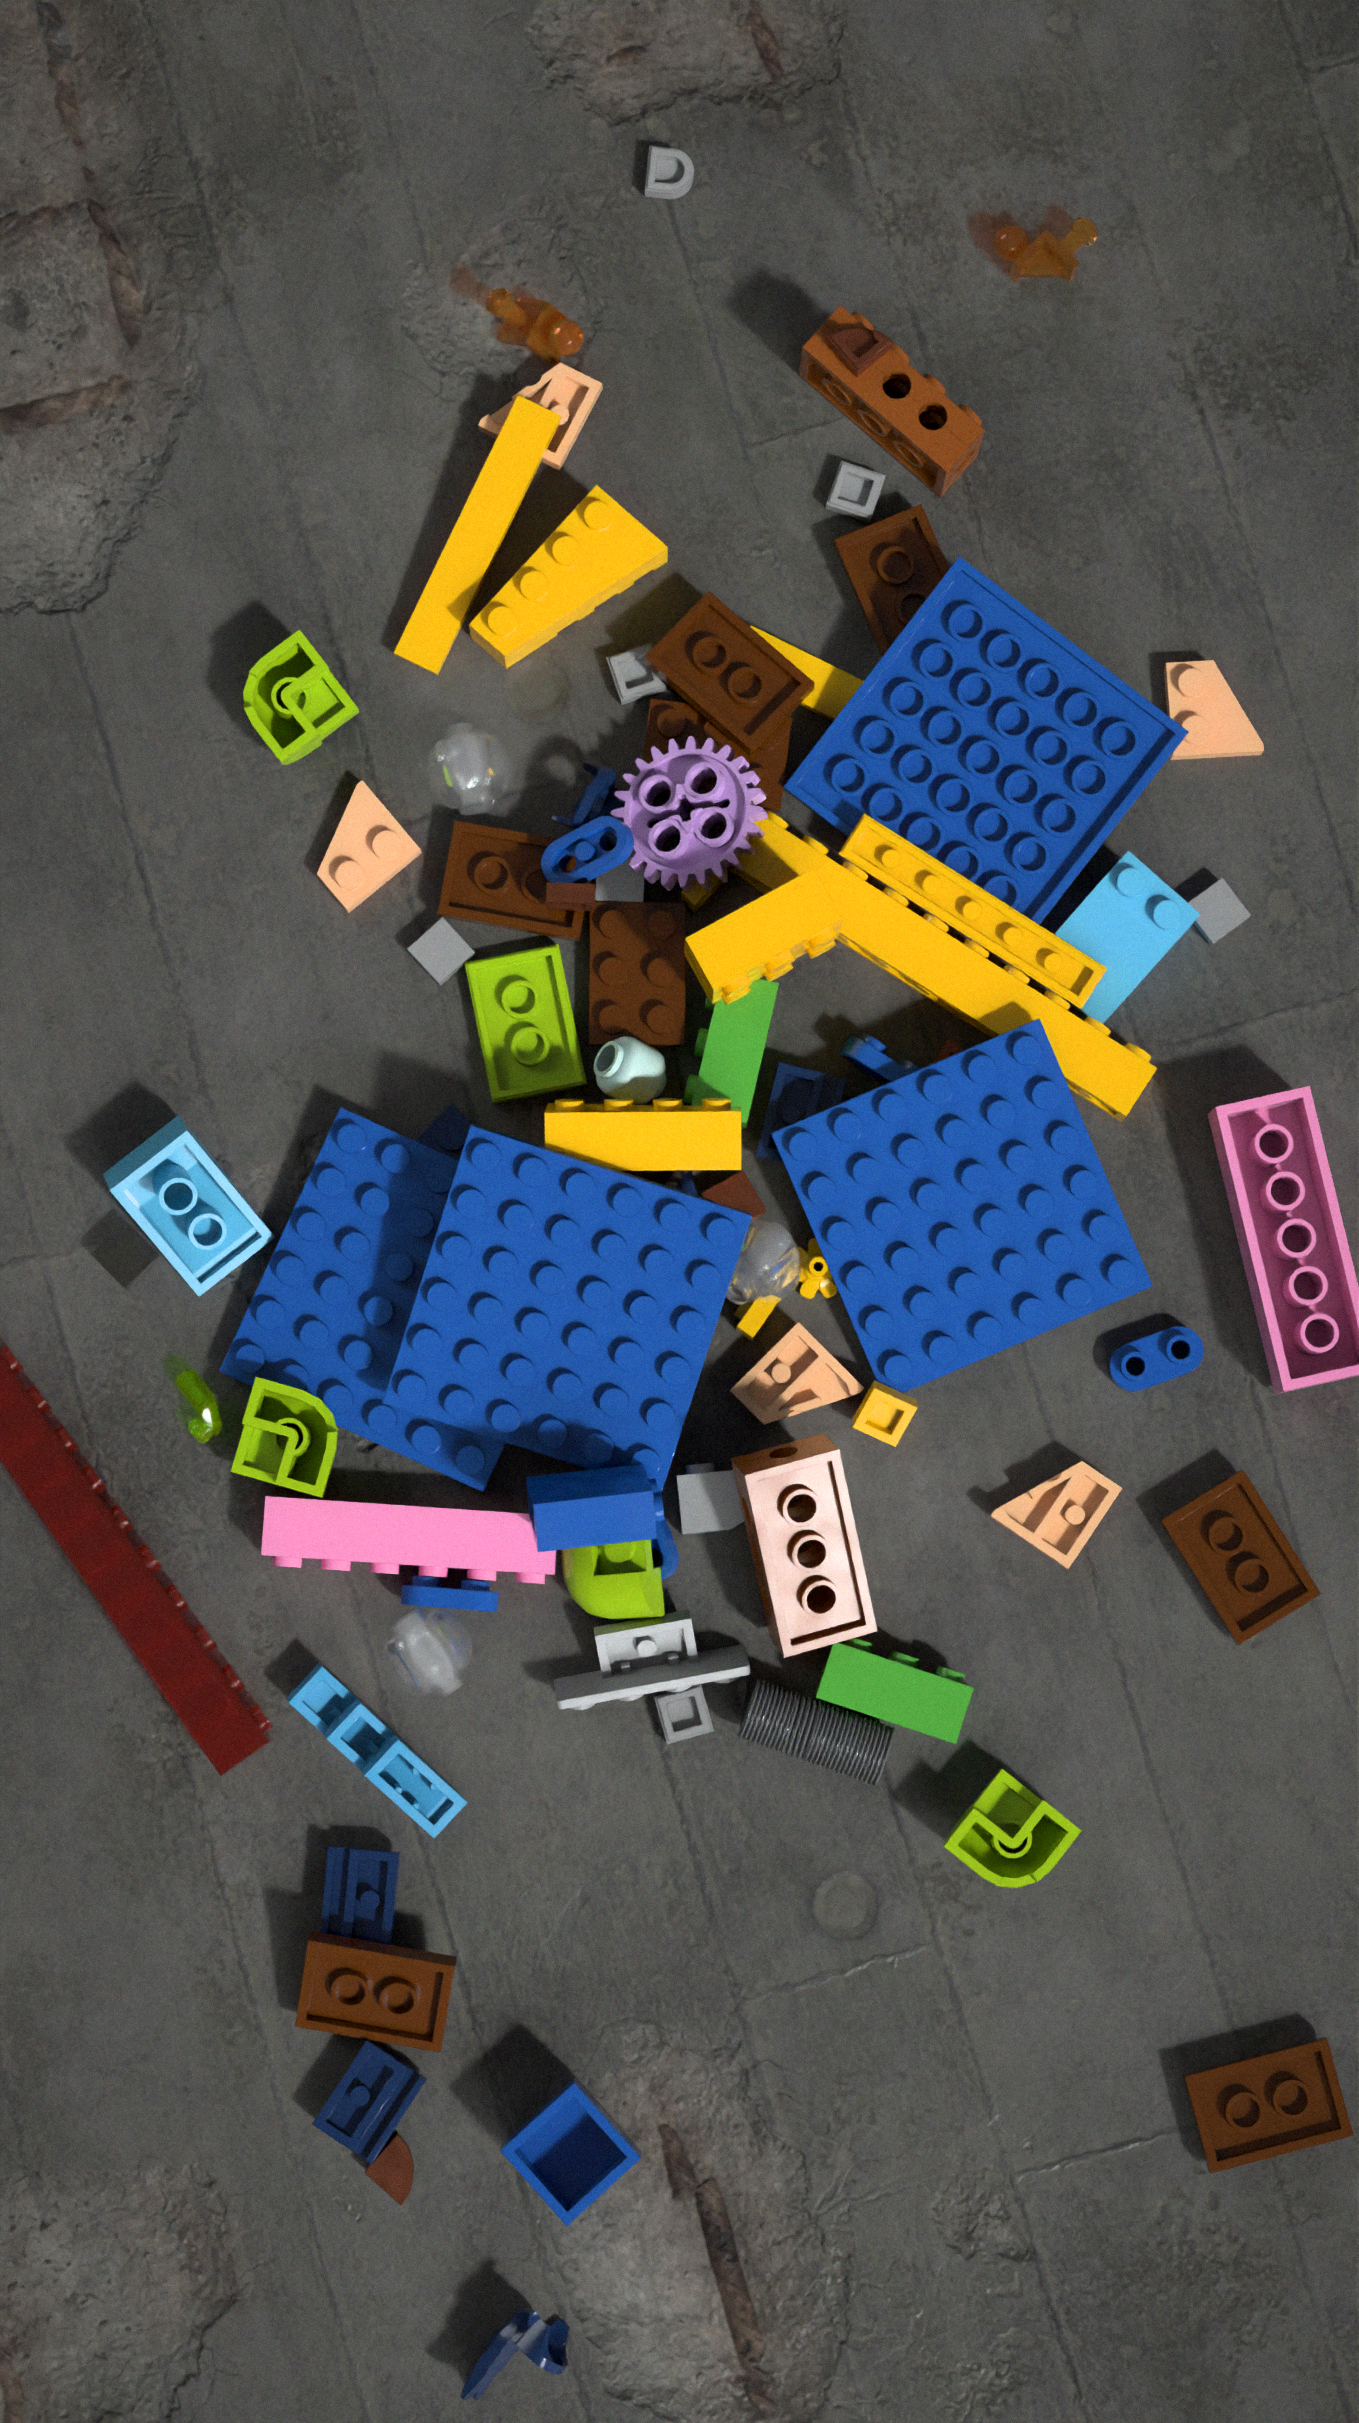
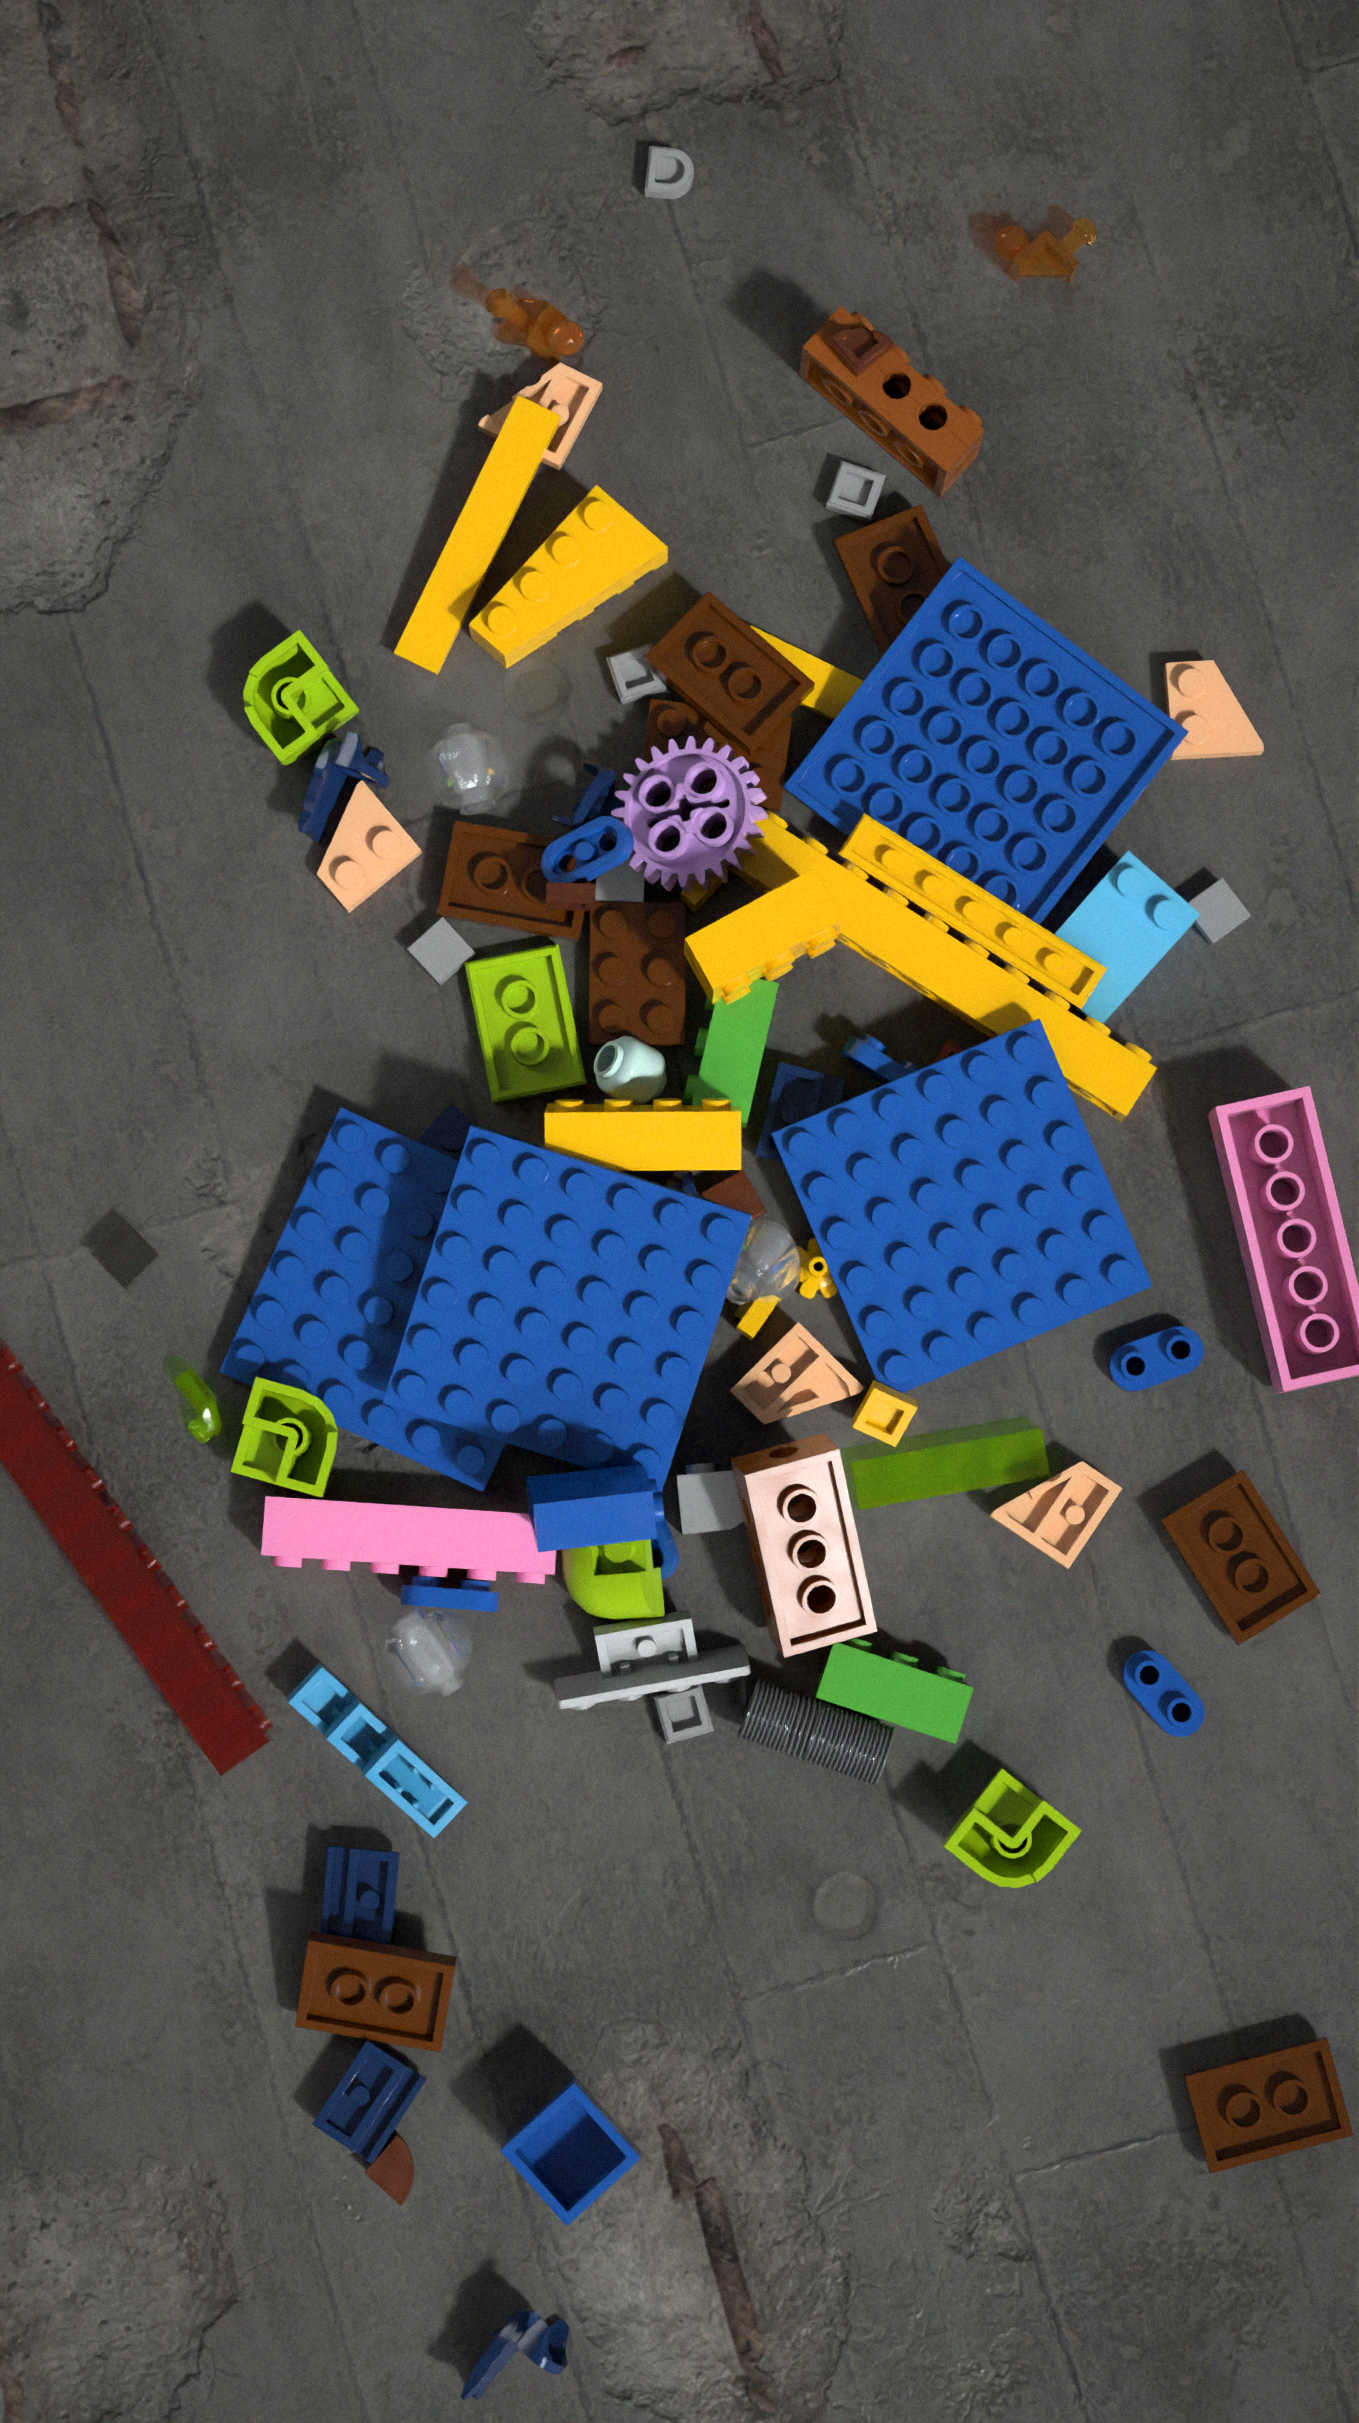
medium azure slope [103,1115,275,1296] -> none
none -> dark blue hair [298,731,390,843]
none -> clear neon green tile [850,1428,1050,1510]
none -> blue plate [1122,1650,1205,1737]

